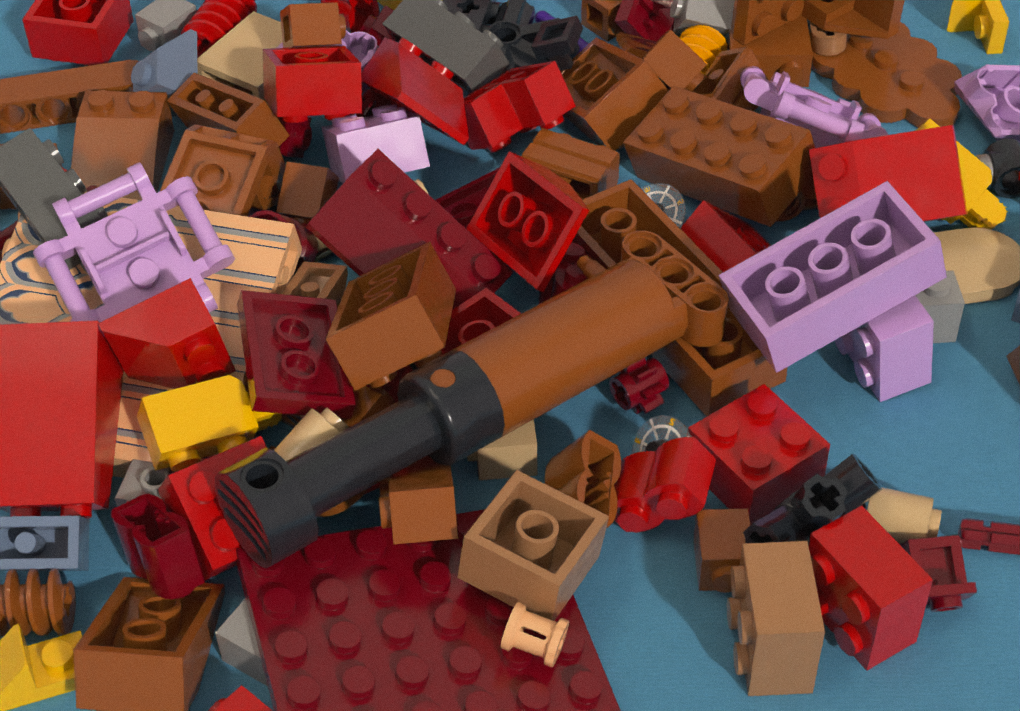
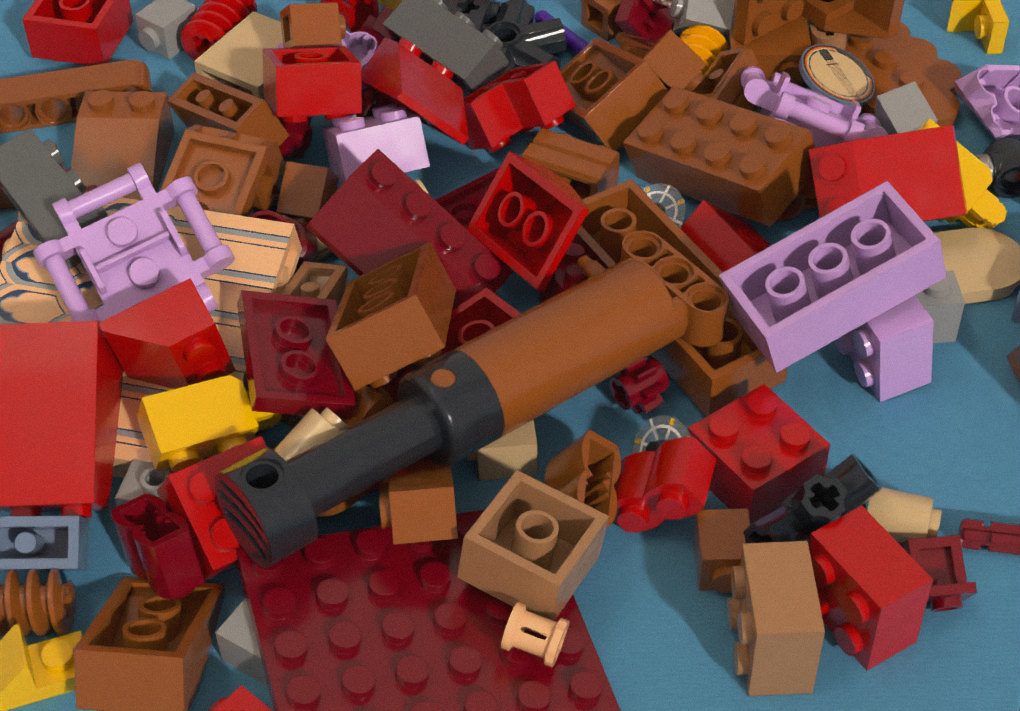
sand blue slope [131,29,198,117] -> none
black tile [531,15,583,71] -> none
none -> piece [799,44,875,107]
none -> light grey brick [874,81,938,135]

